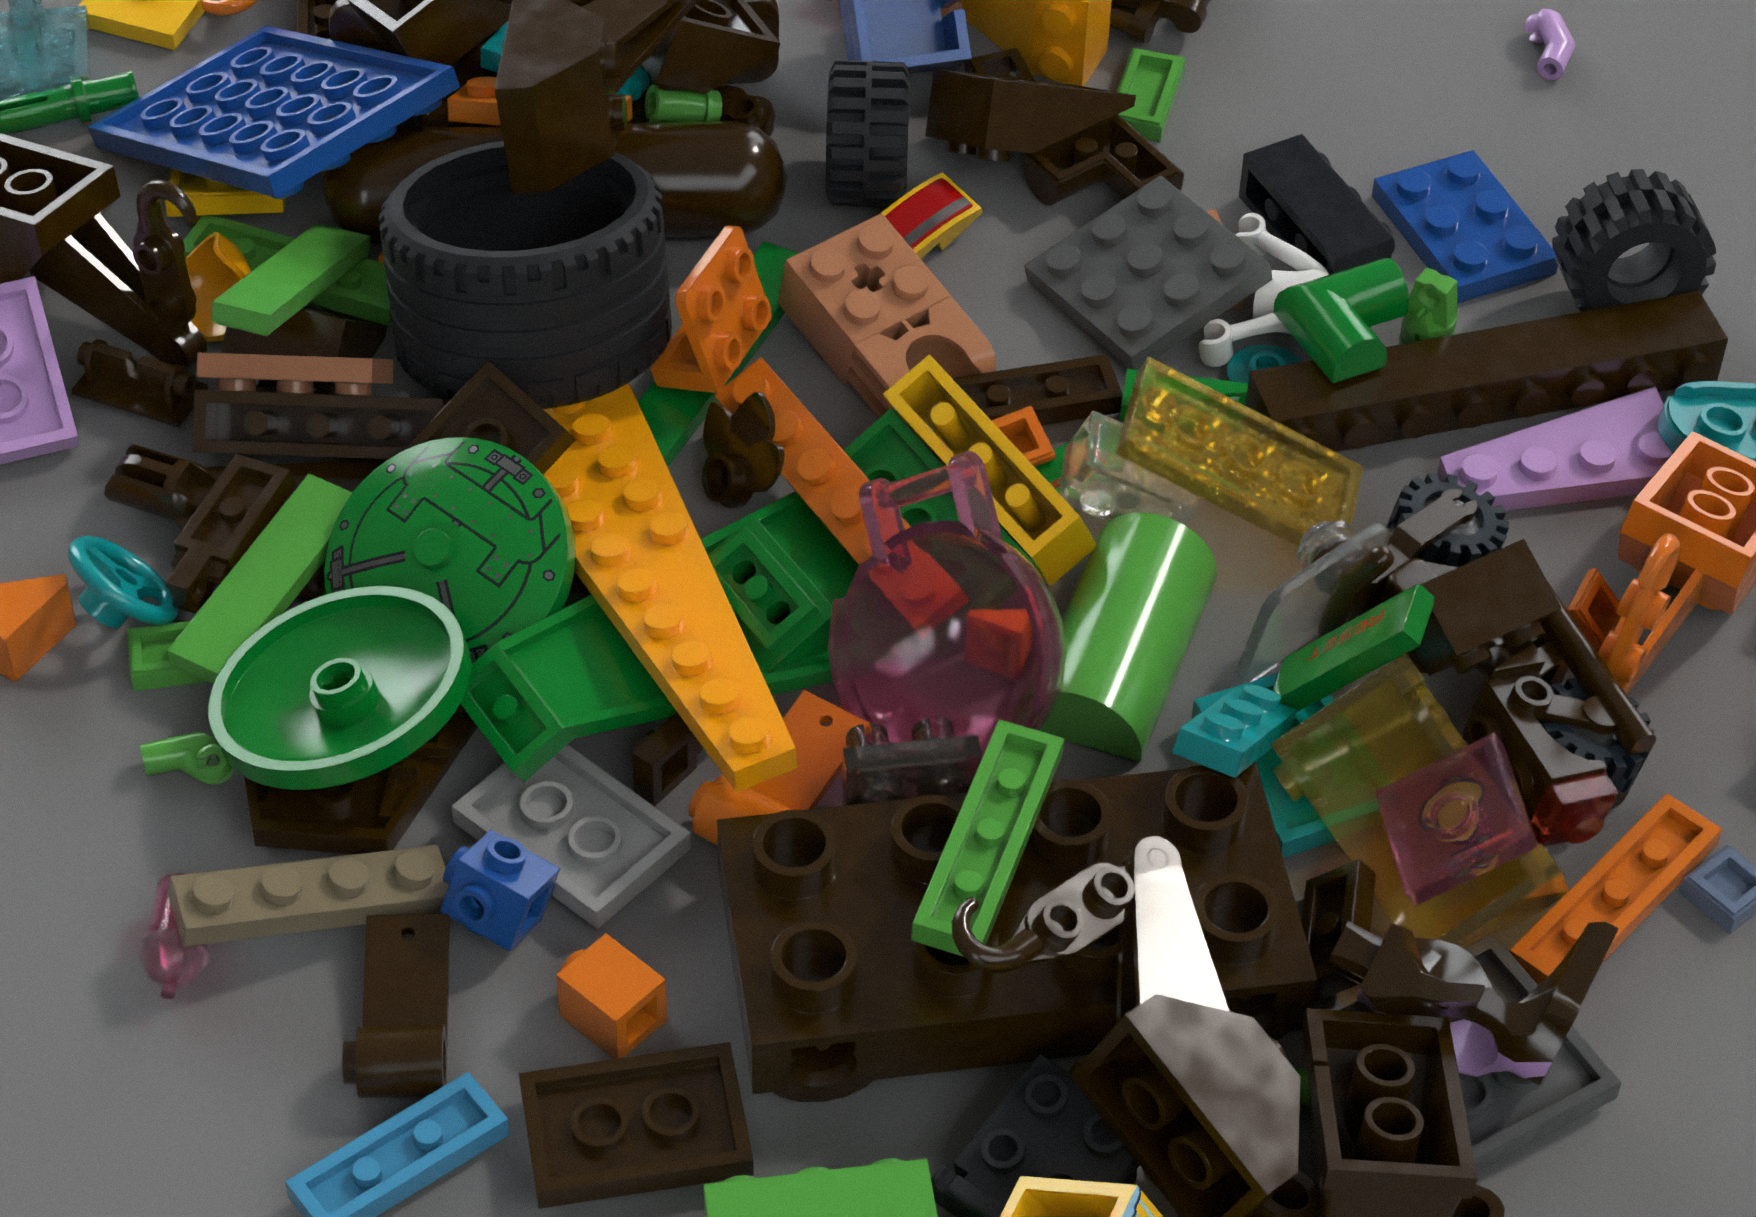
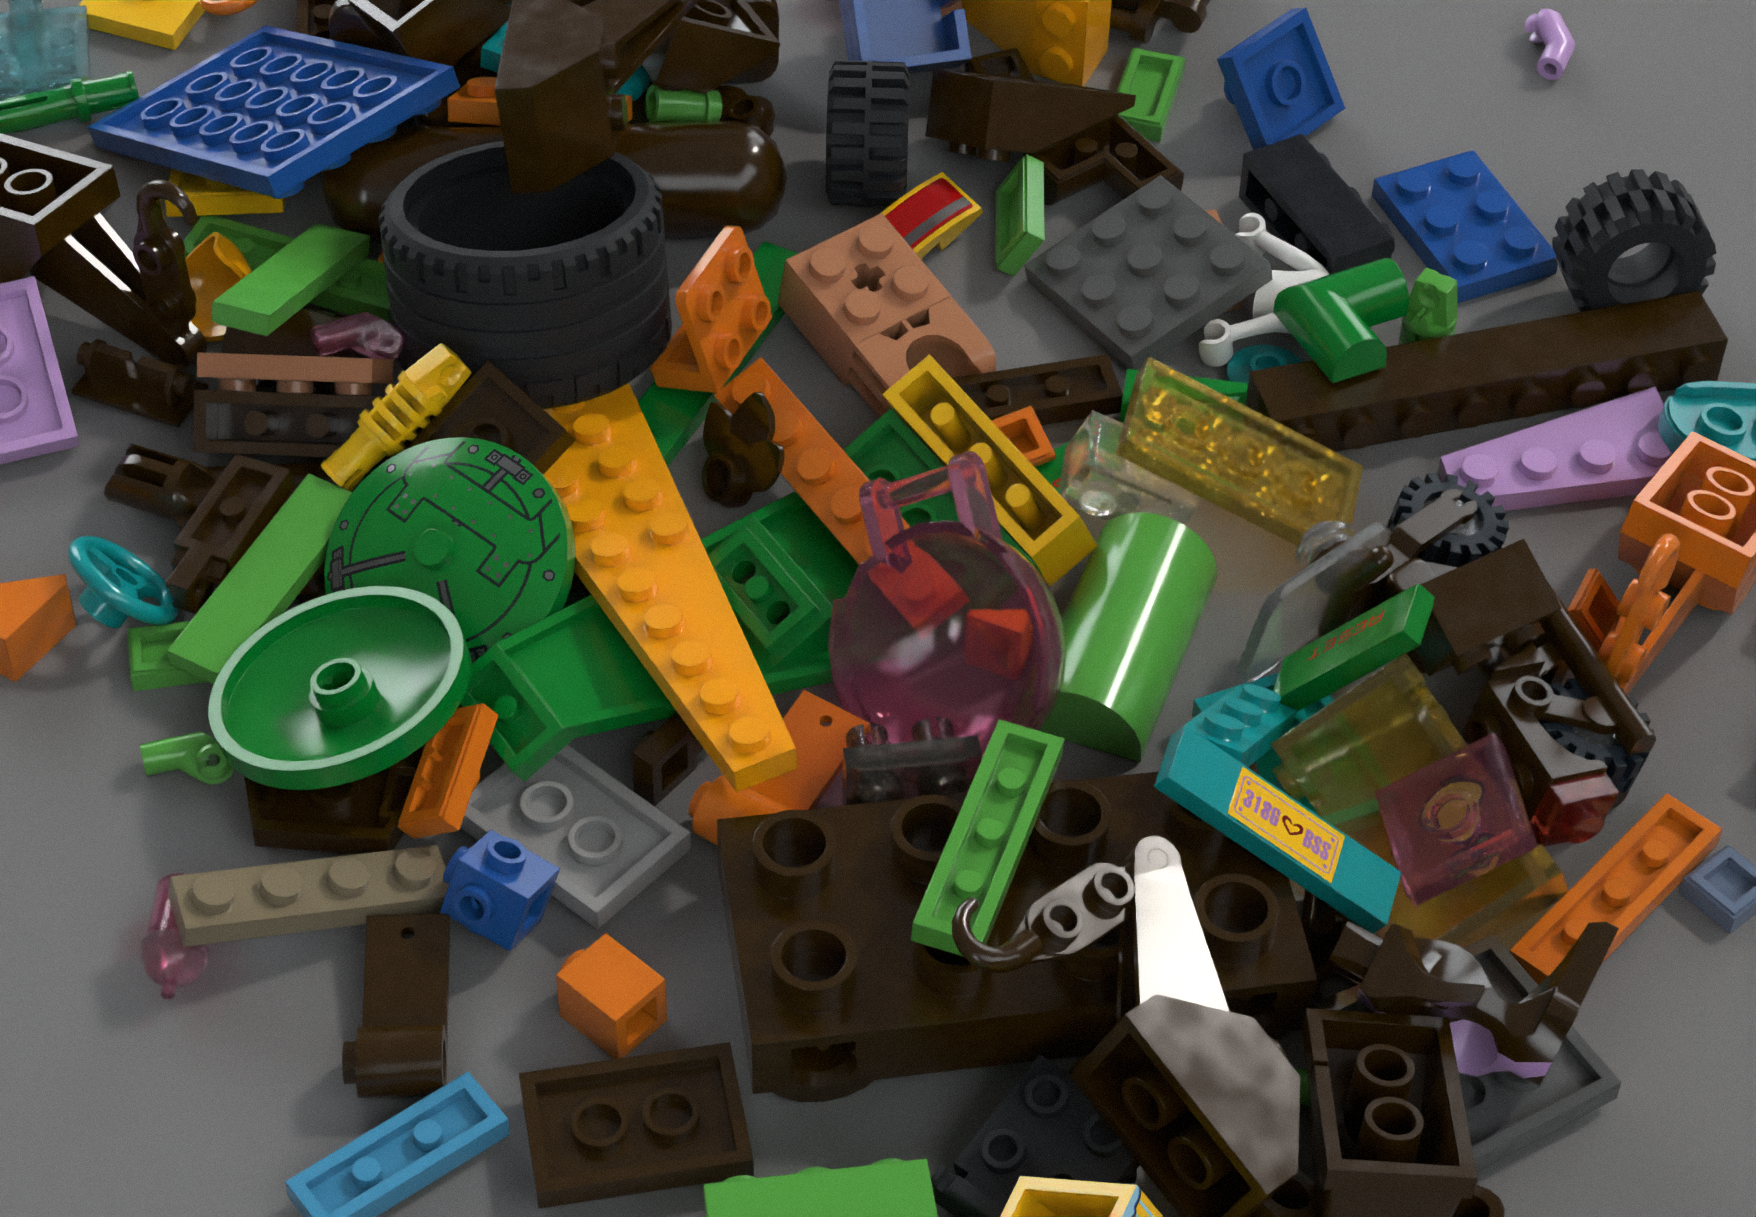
none -> clear pink arm [310,312,404,359]
none -> yellow hinge [321,343,472,492]
none -> orange plate [397,703,498,839]
none -> bright green tile [995,155,1045,277]
none -> teal tile [1154,725,1401,933]
none -> blue tile [1217,7,1345,150]

